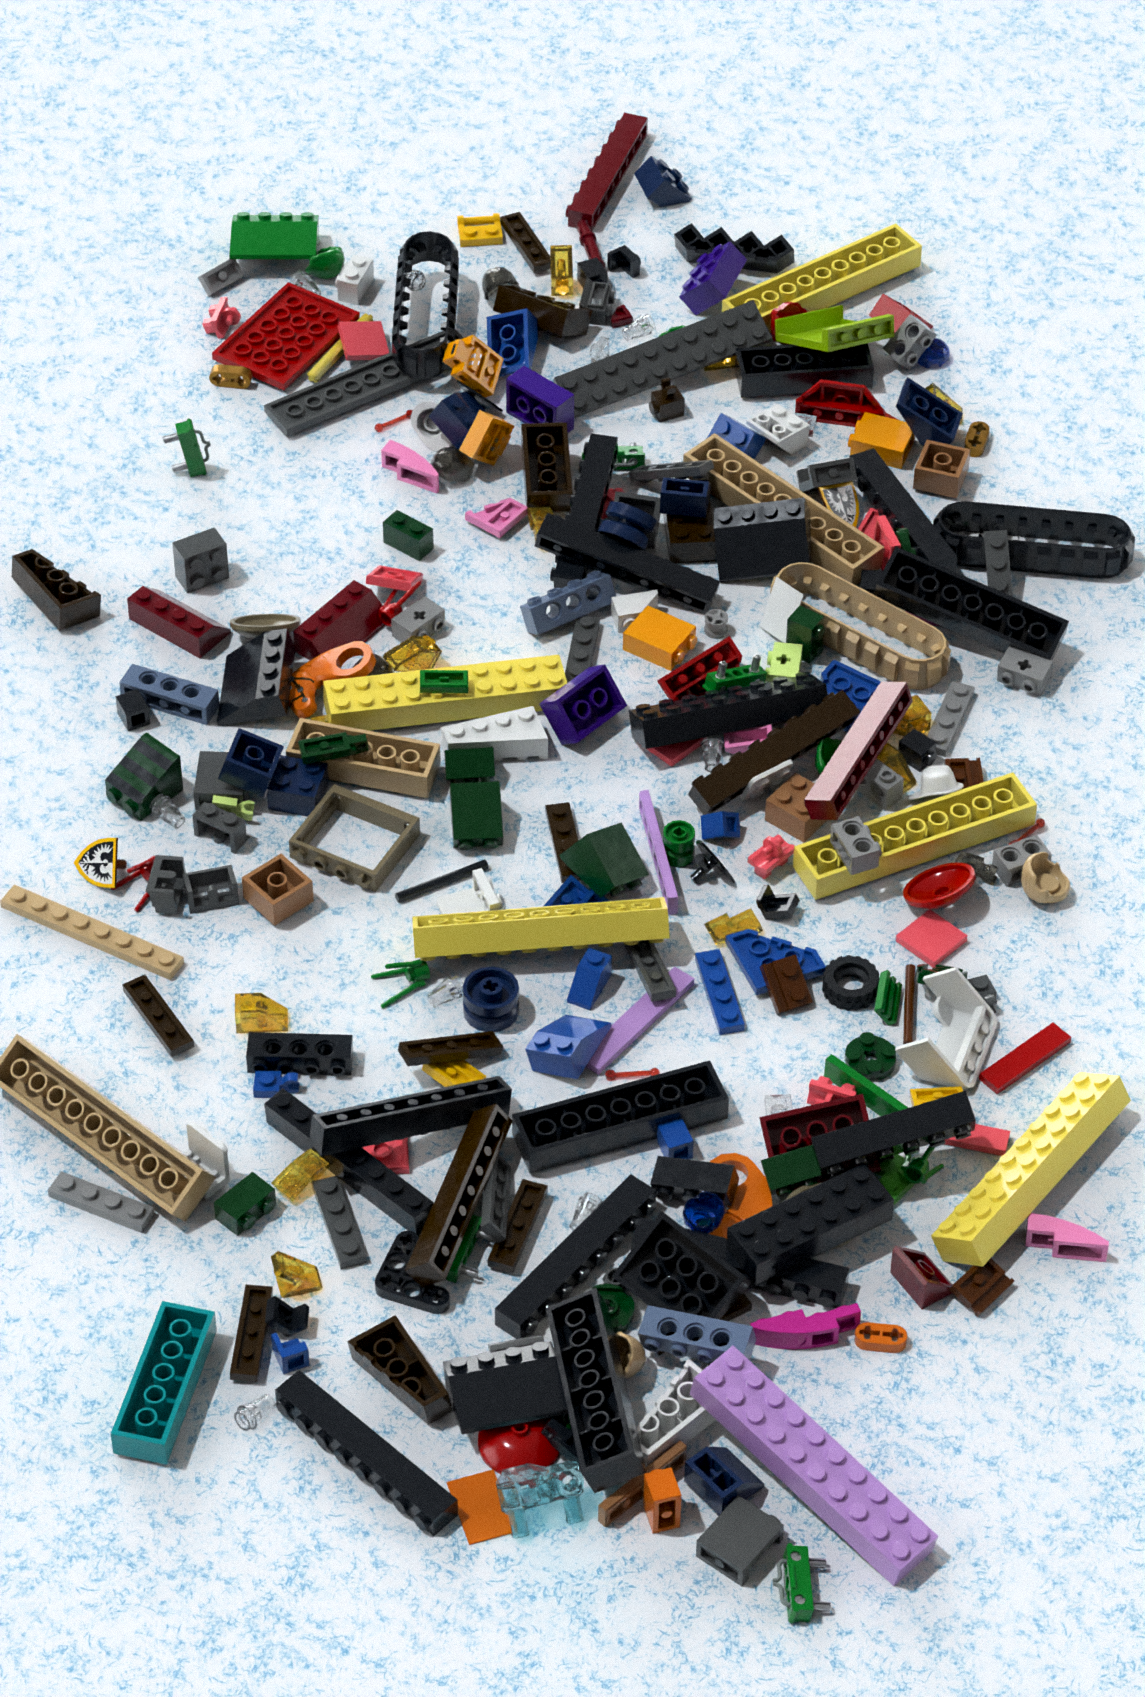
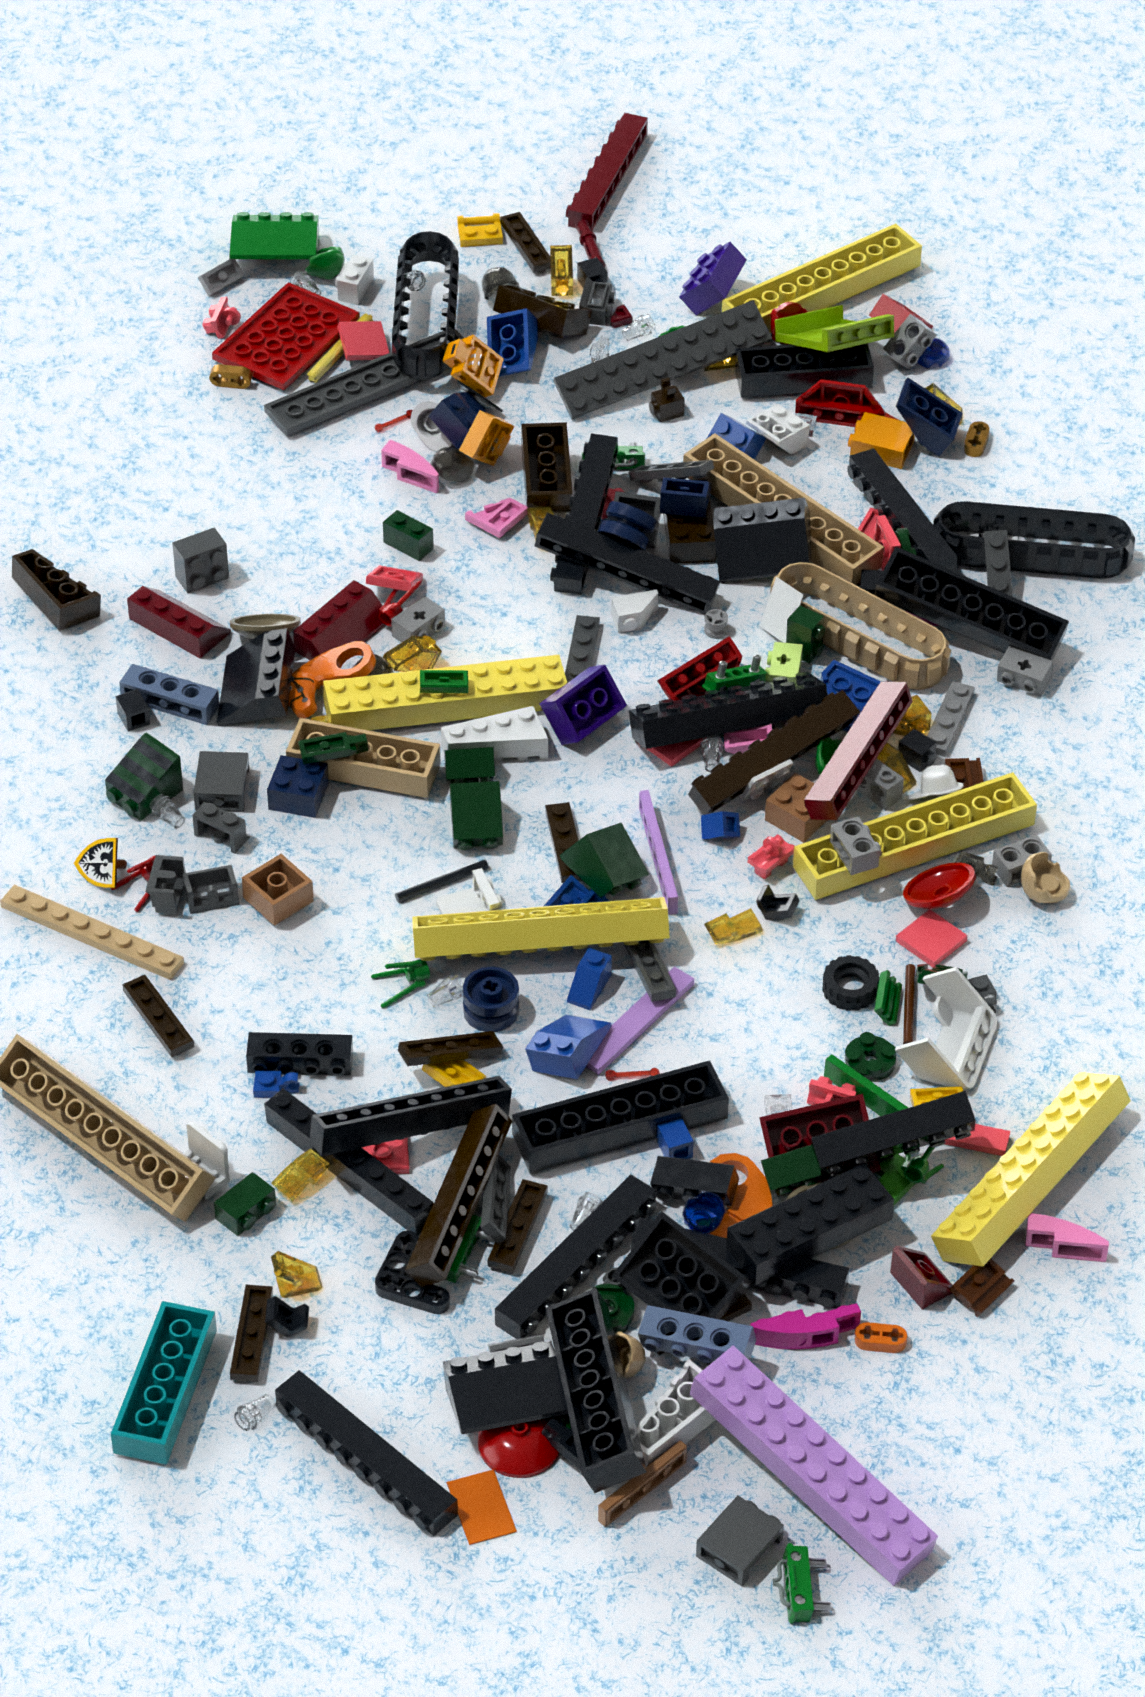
light grey plate [48,1171,155,1233] -> none
green piece [162,418,211,477] -> none
yellowish green plate [212,795,255,821] -> none
dark blue brick [218,728,284,797] -> none
clear yellow slope [235,993,288,1033] -> none
blue panel [271,1333,310,1374] -> none
dark tan window [289,784,420,892] -> none
dark grey plate [312,1175,367,1269] -> none
dark brown wedge [347,1315,453,1425] -> none
clear light blue piece [496,1461,584,1538] -> none
dark purple brick [506,366,574,433] -> none
sand blue brick [520,571,616,635] -> none
black bracket [607,245,641,278] -> none
light orange brick [623,605,697,671] -> none
dark blue slope [634,156,692,207] -> none
orange brick [643,1467,681,1534] -> none
green wheel [663,820,695,867] -> none
black brick [674,223,795,274] -> none
dark blue slope [684,1446,764,1515] -> none
black shield [690,840,735,883] -> none
blue plate [695,949,745,1035] -> none
blue plate [725,929,826,995] -> none
reddish brown plate [760,954,813,1015] -> none
dark grey panel [796,457,857,492] -> none
shield [818,482,859,527] -> none
medium nougat brick [913,440,971,498] -> none
red tile [979,1022,1071,1094] -> none
clear red hinge [1009,818,1045,844] -> none

